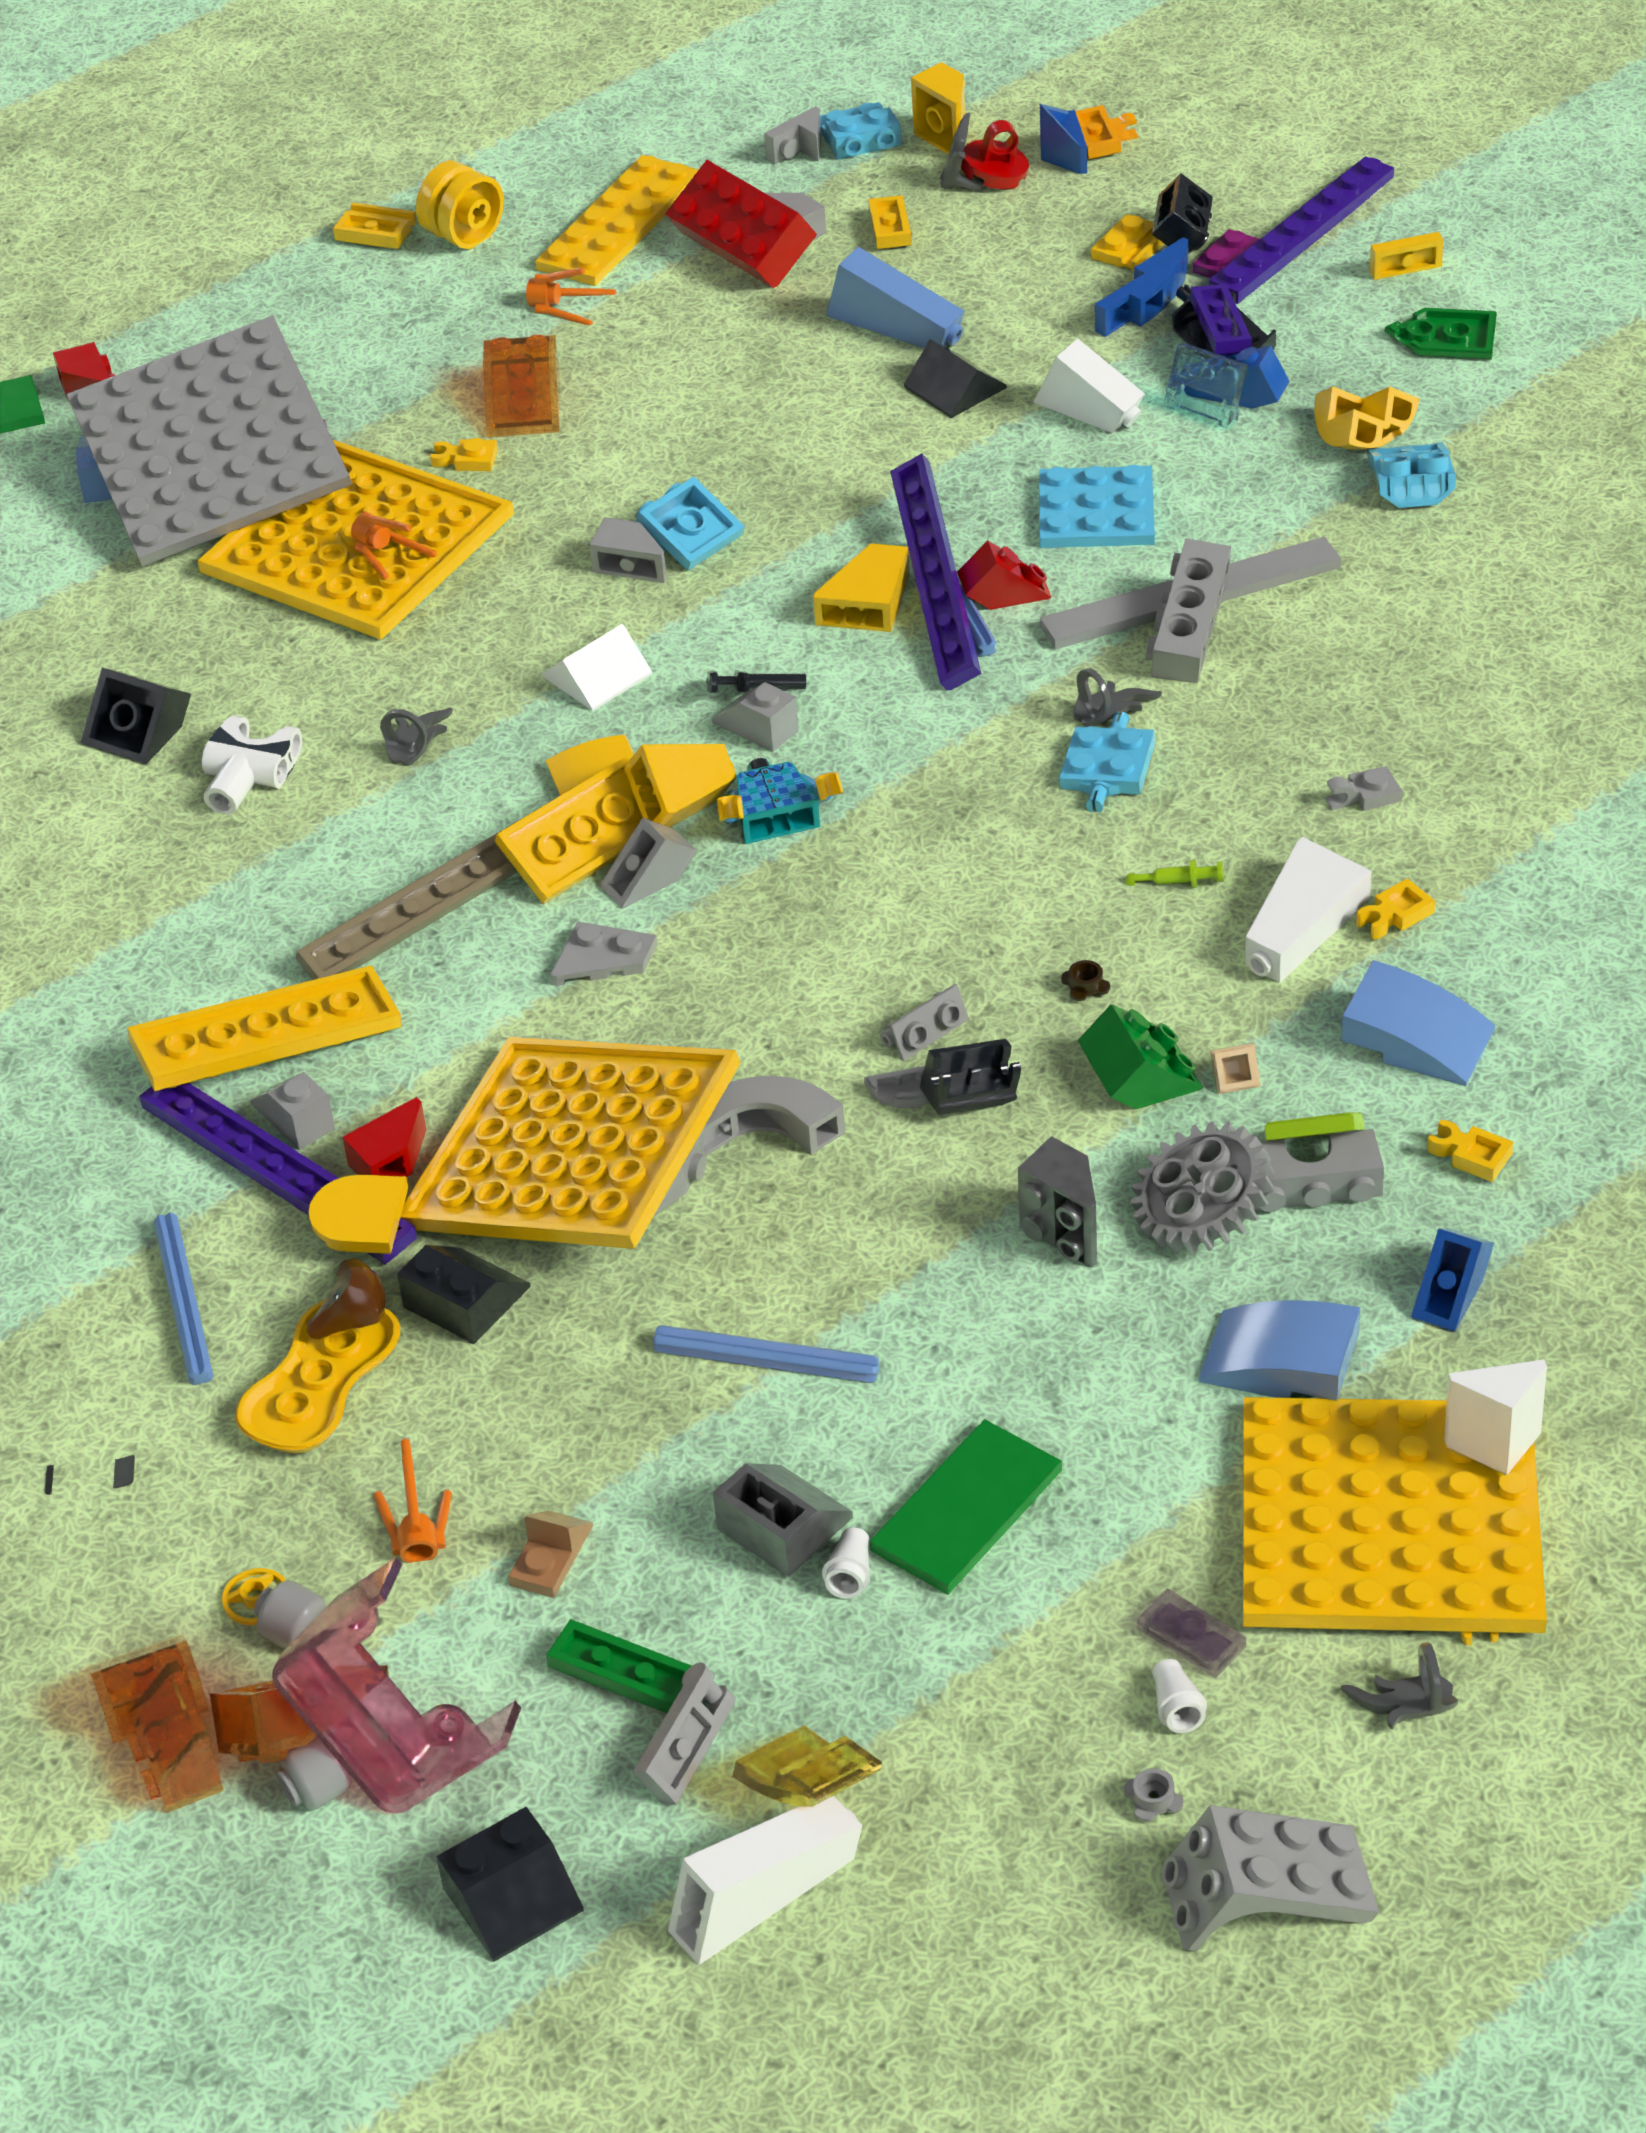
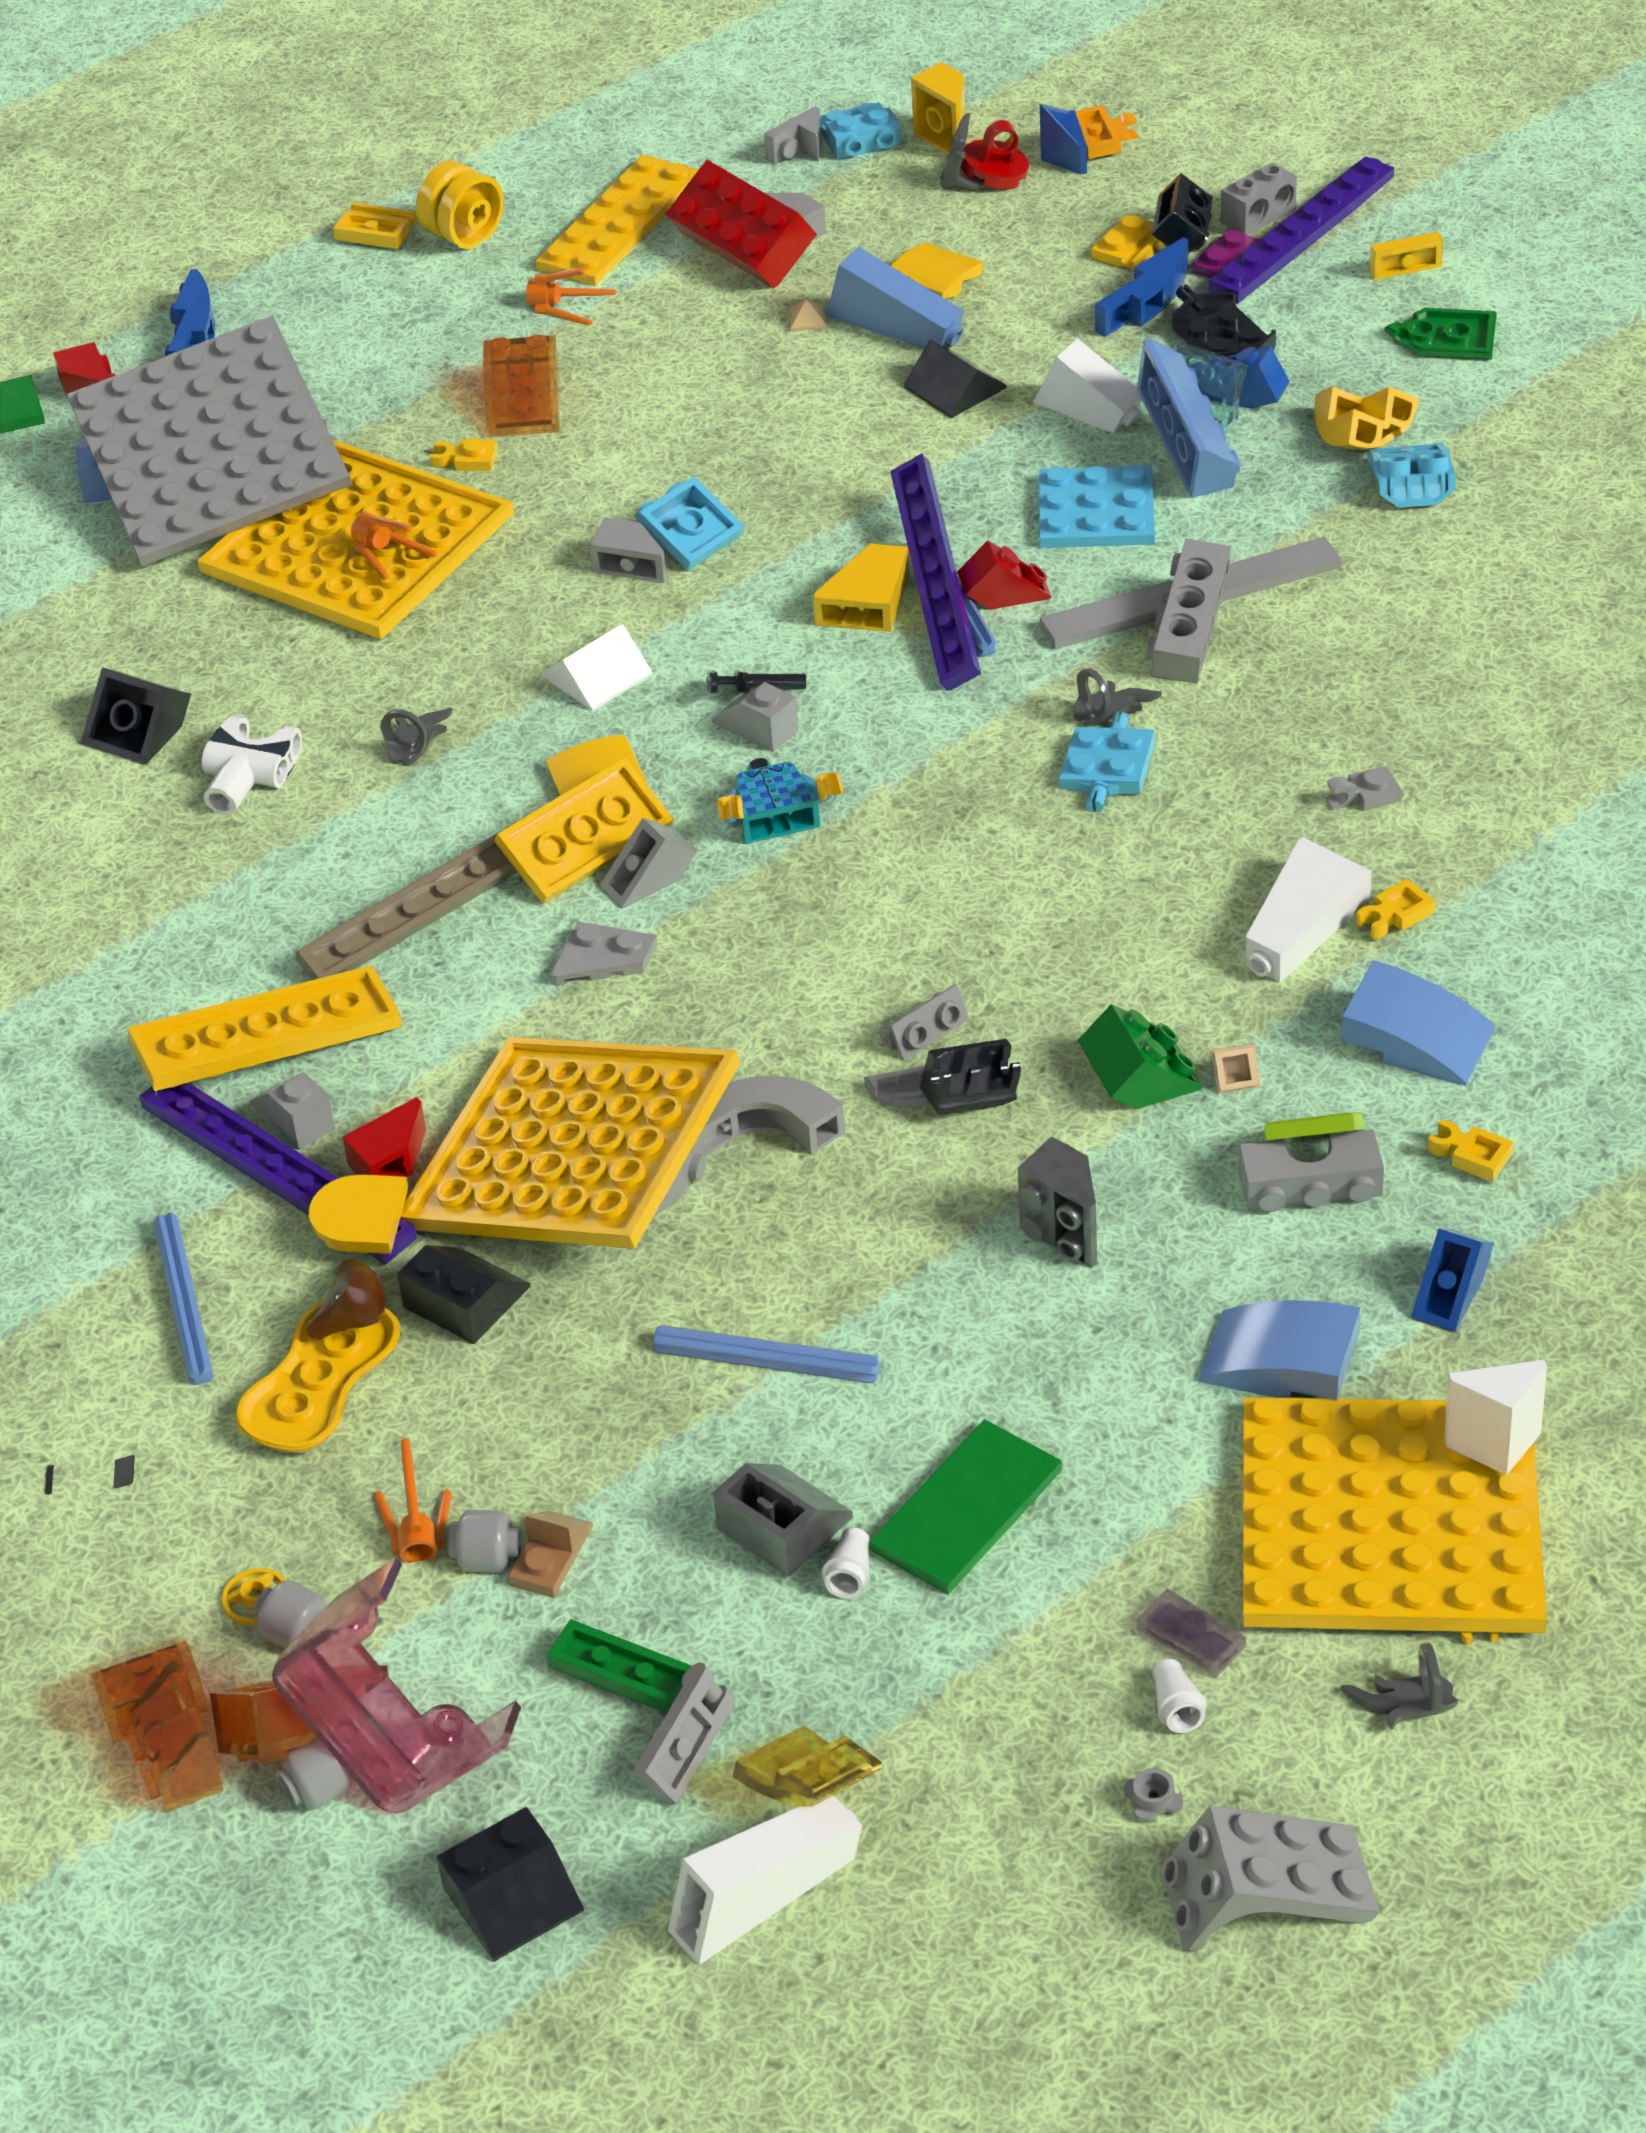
yellow slope [624,744,736,828] -> none
yellow plate [868,195,912,249] -> none
dark brown plate [1061,960,1110,1001] -> none
lime piece [1125,860,1224,888] -> none
light grey gear [1130,1121,1275,1254] -> none
dark purple plate [1190,284,1252,356] -> none
none -> blue slope [165,269,216,356]
none -> light grey head [448,1510,522,1573]
none -> tan slope [789,299,827,332]
none -> yellow slope [890,242,984,299]
none -> medium blue slope [1137,338,1240,498]
none -> light grey brick [1221,162,1297,235]

